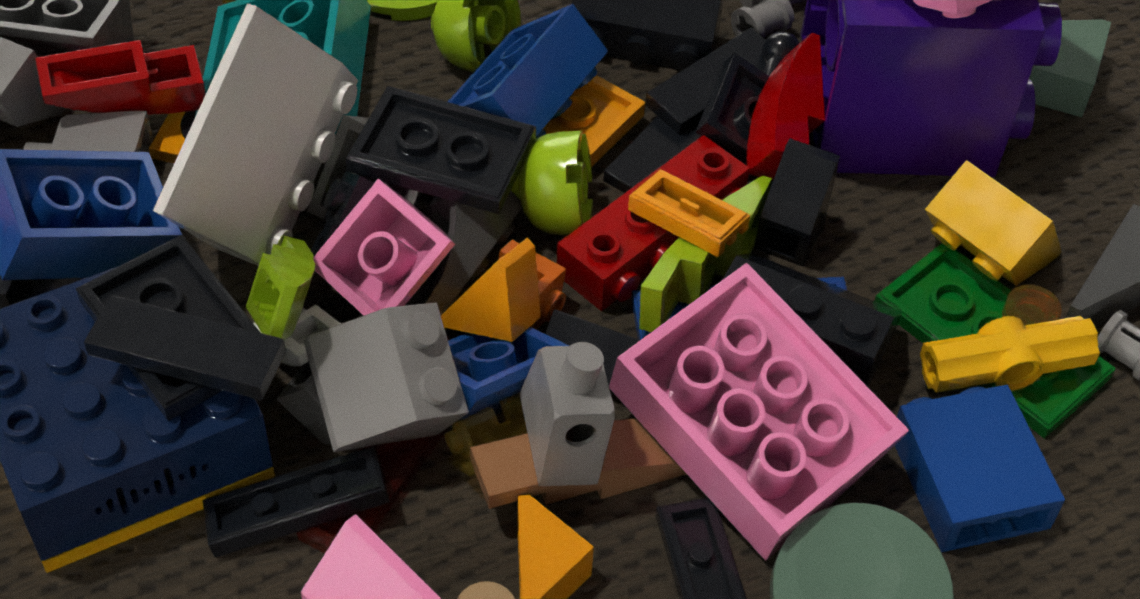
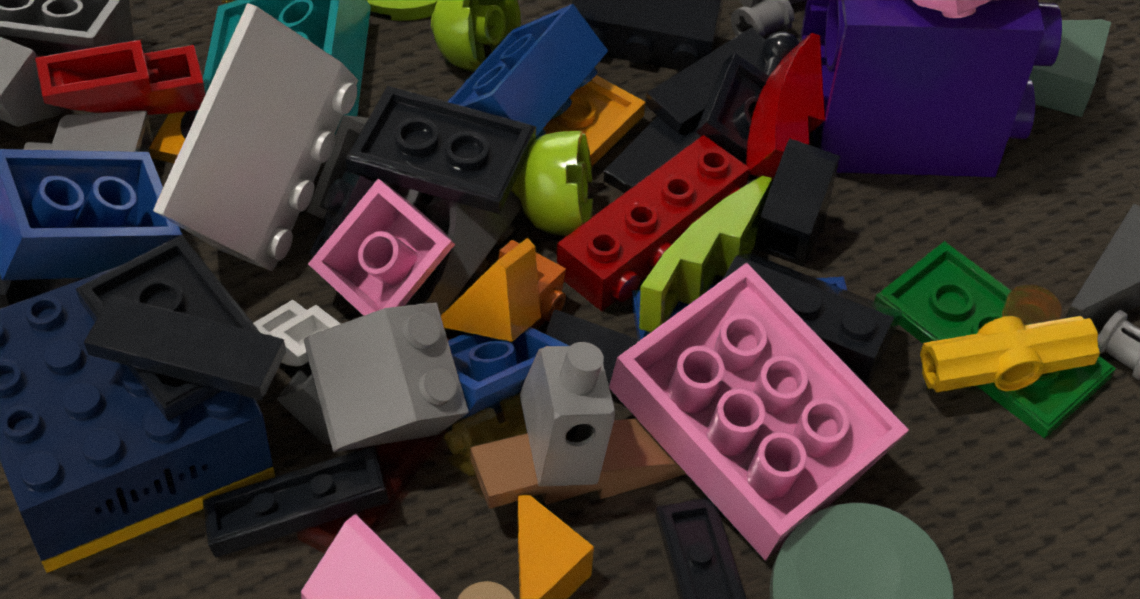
lime slope [246,236,315,341] -> none
light orange tile [628,169,750,257] -> none
blue brick [895,384,1065,552] -> none
yellow slope [925,160,1062,286] -> none

